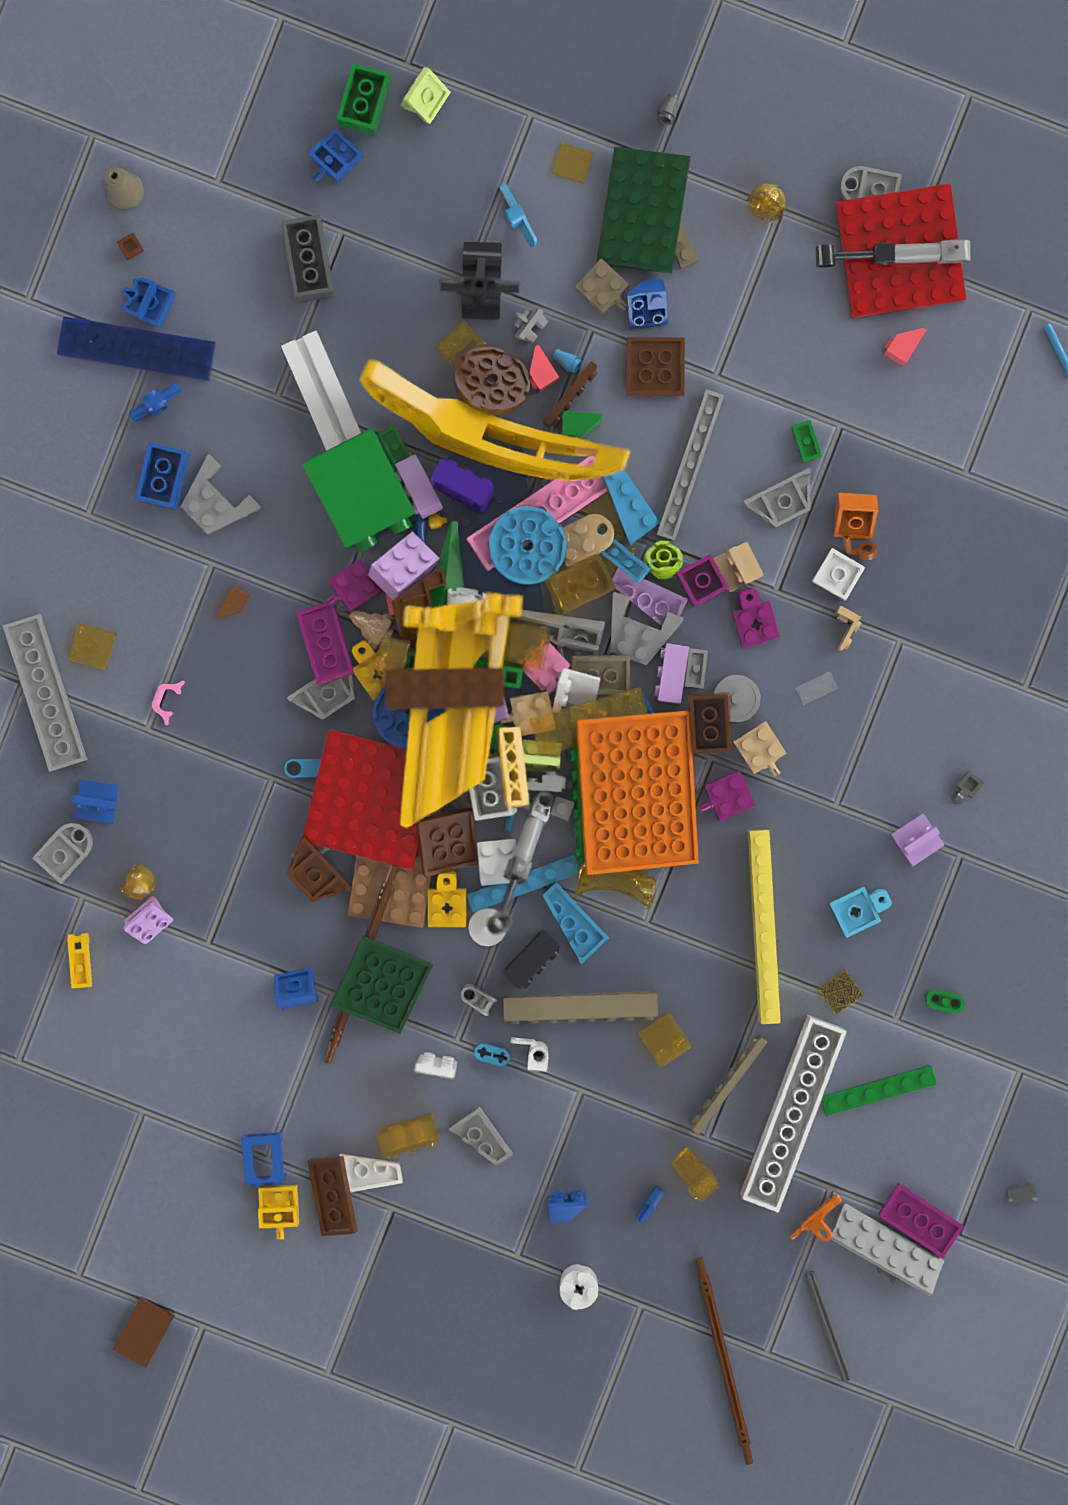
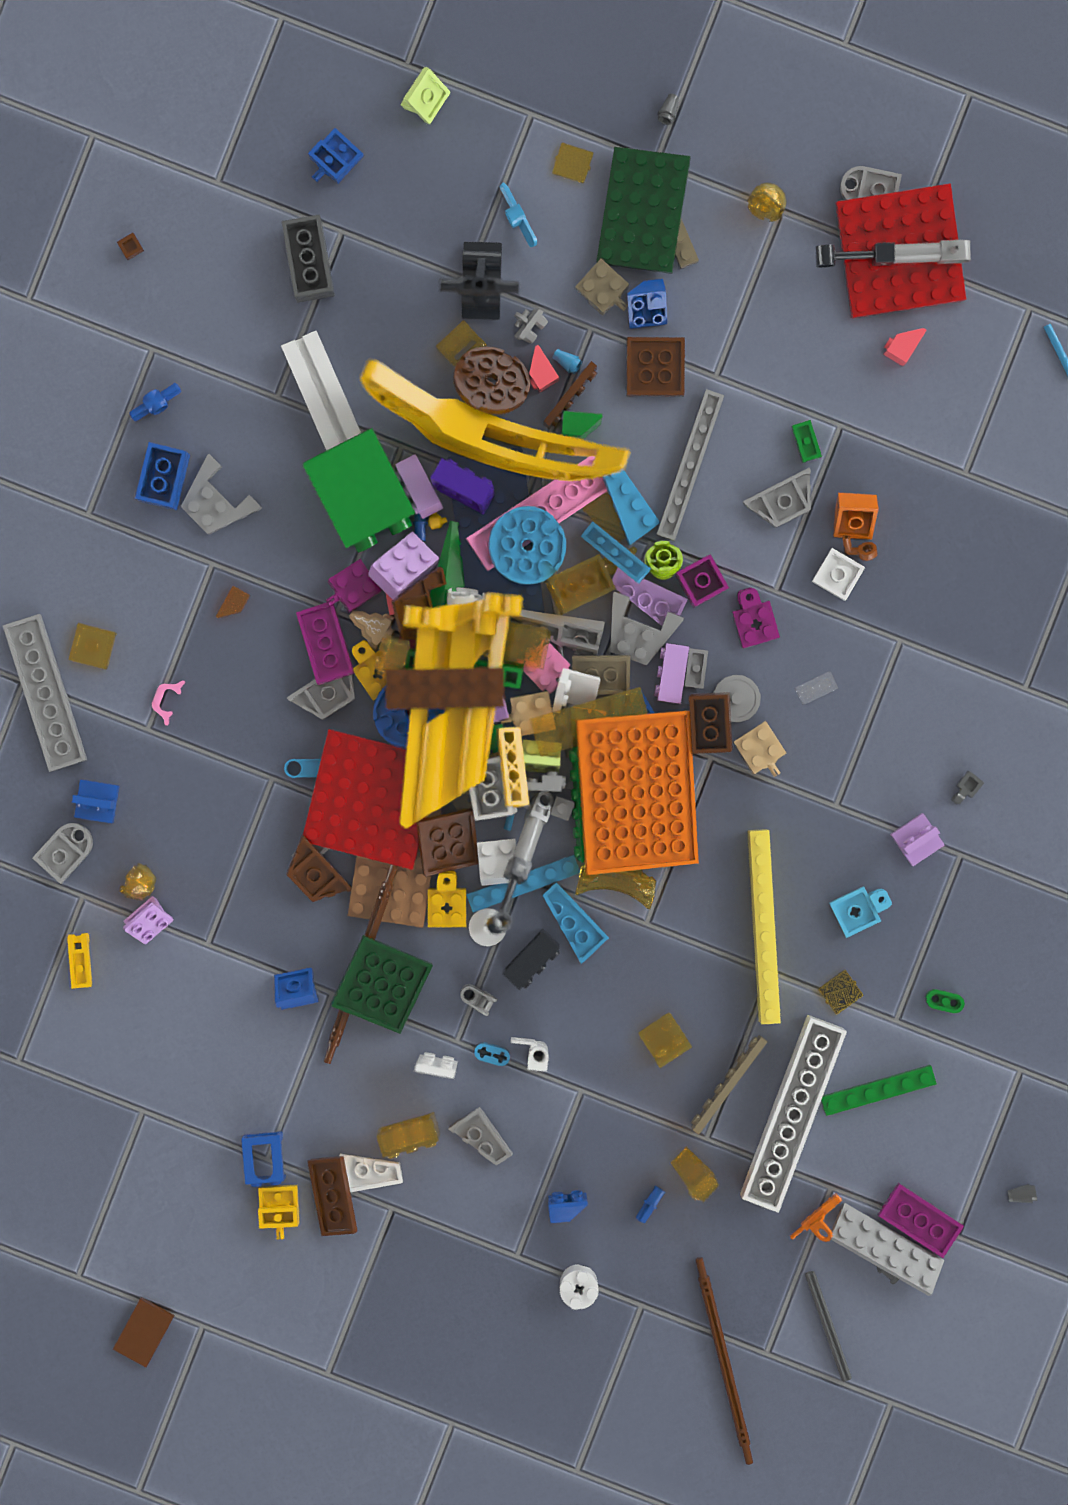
clear blue plate [57,316,216,381] -> none
dark tan cone [105,167,144,210] -> none
blue plate [120,277,177,328] -> none
green brick [337,63,391,137] -> none
green plate [378,425,410,469] -> none
dark tan brick [503,991,658,1024] -> none
tan plate [562,514,614,568] -> none
magenta plate [698,770,756,821] -> none
tan bracket [714,542,764,592] -> none
tan bracket [834,606,861,651] -> none

